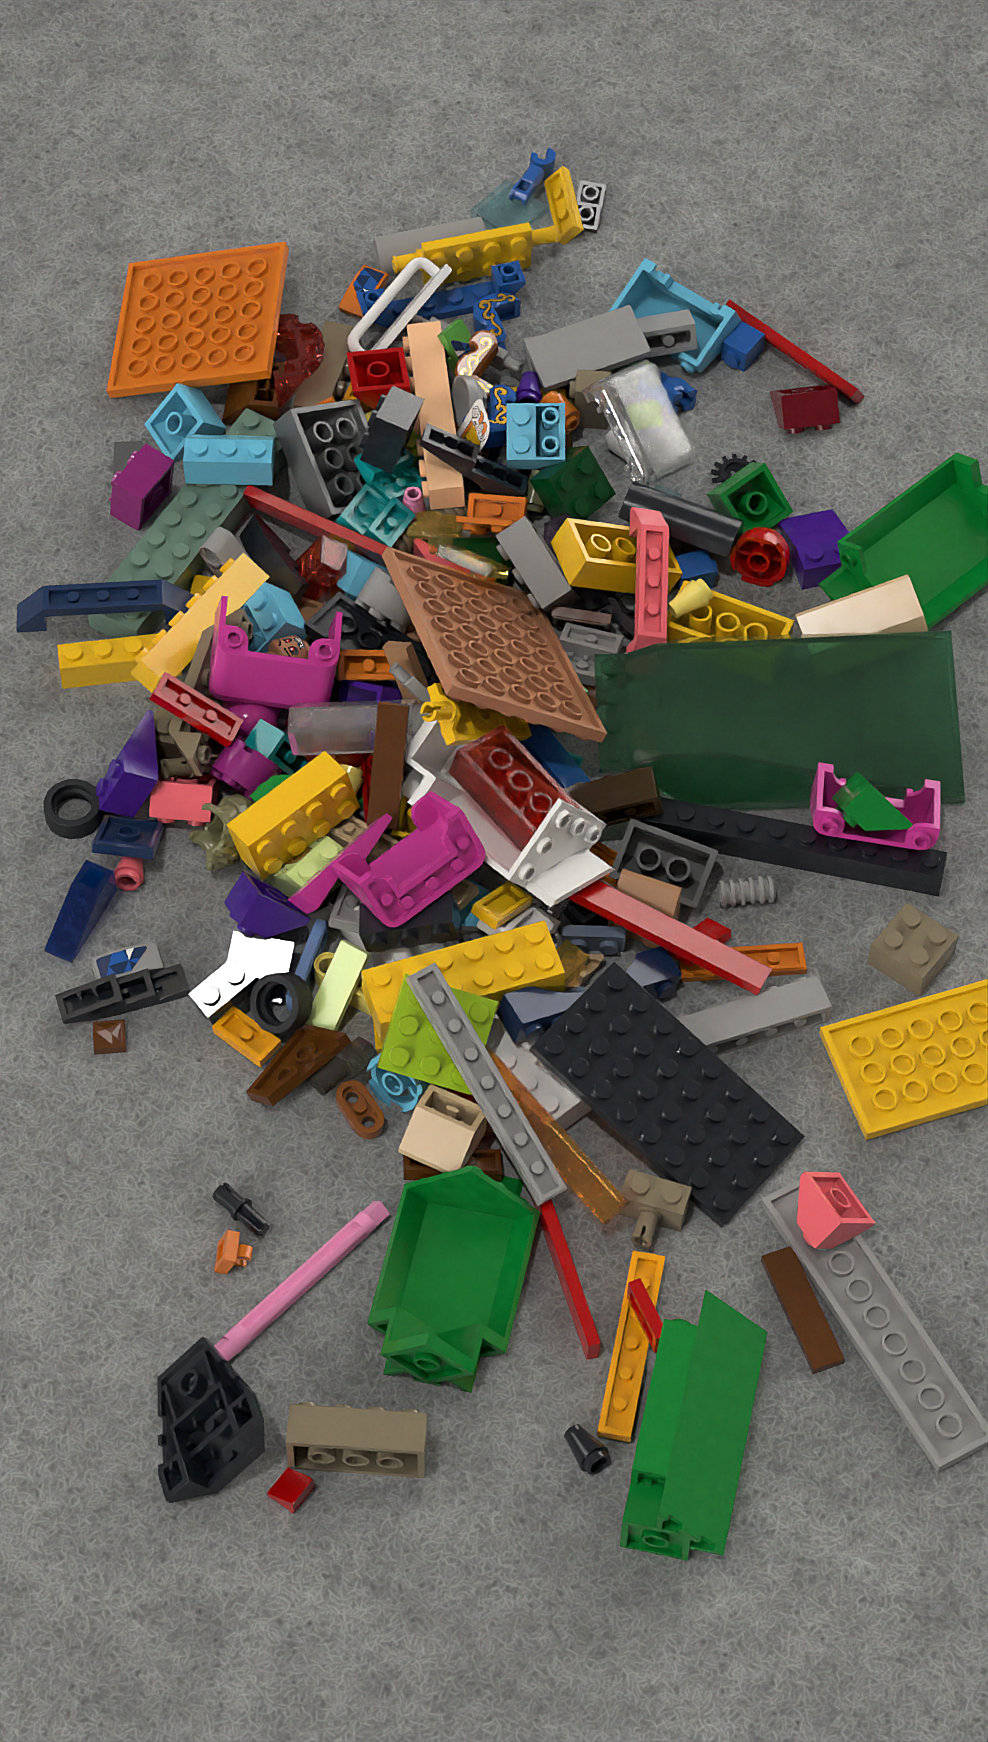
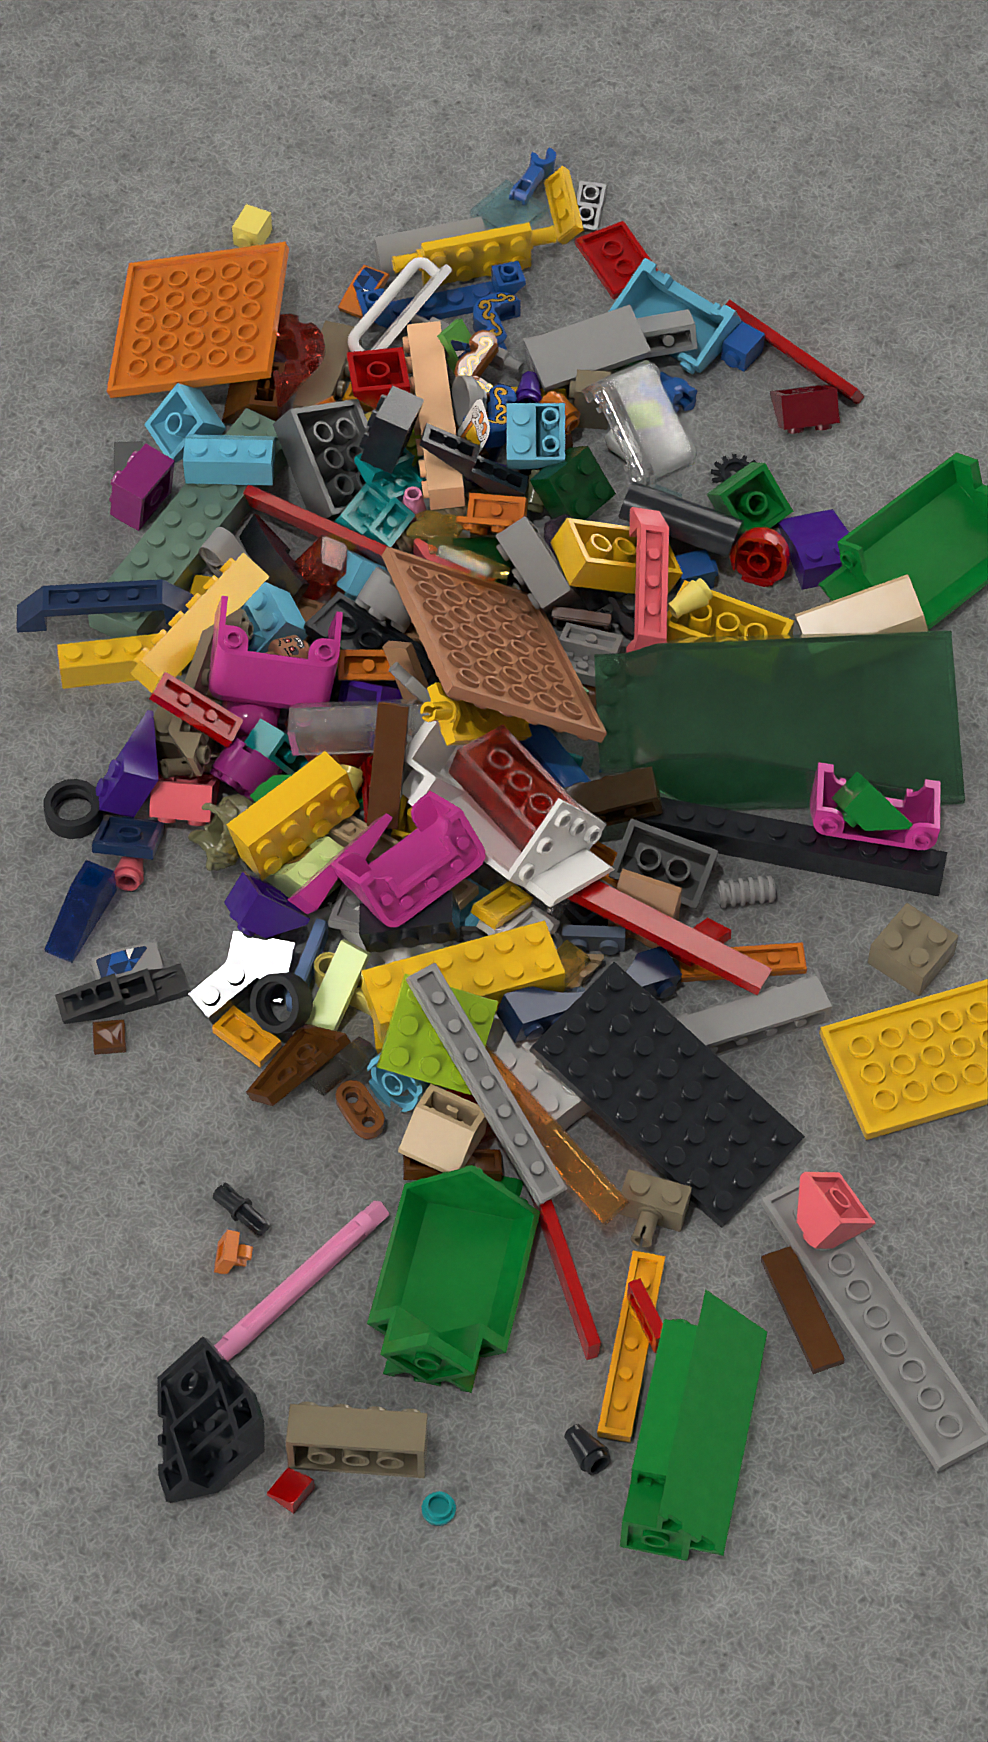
none -> light yellow brick [232,204,272,248]
none -> teal plate [422,1491,456,1526]
none -> red tile [575,221,658,300]

